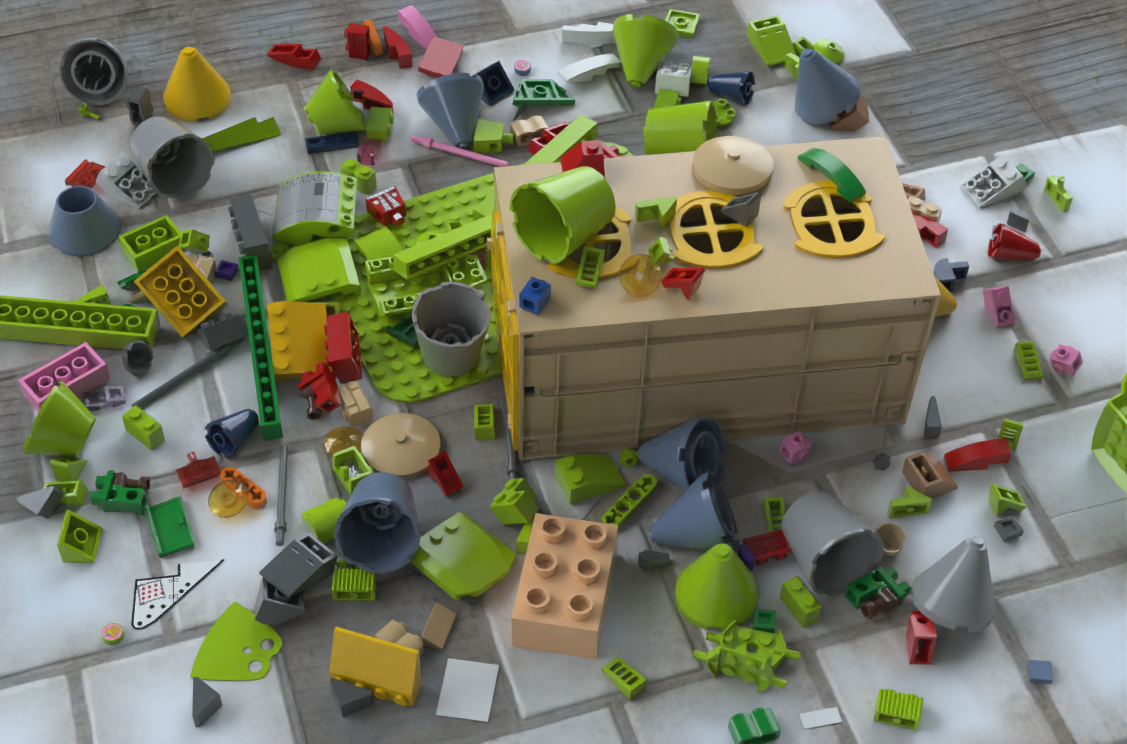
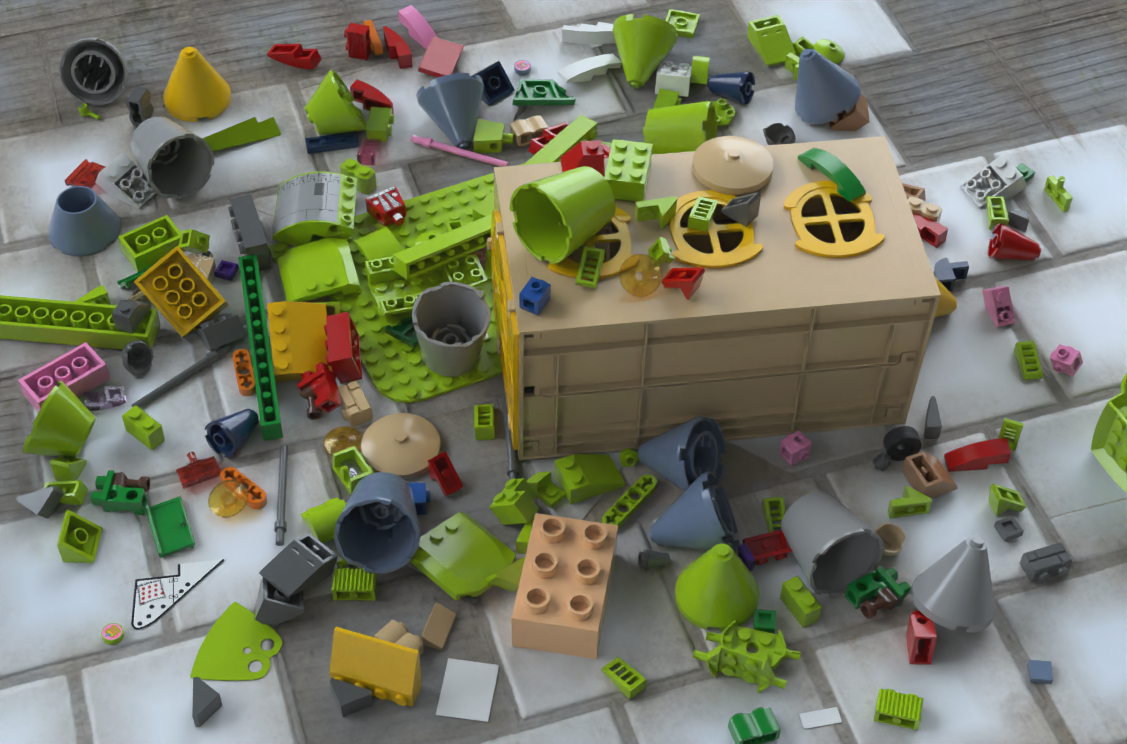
none -> dark grey slope [112,300,151,334]
none -> orange beam [232,349,256,396]
none -> blue brick [408,482,431,515]
none -> lime slope [485,557,525,592]
none -> lime slope [527,471,566,509]
none -> lime brick [604,139,653,202]
none -> lime slope [688,196,718,232]
none -> dark grey hair [763,123,796,145]
none -> black tyre [883,426,922,461]
none -> lime slope [986,196,1009,230]
none -> dark grey brick [1020,543,1072,582]

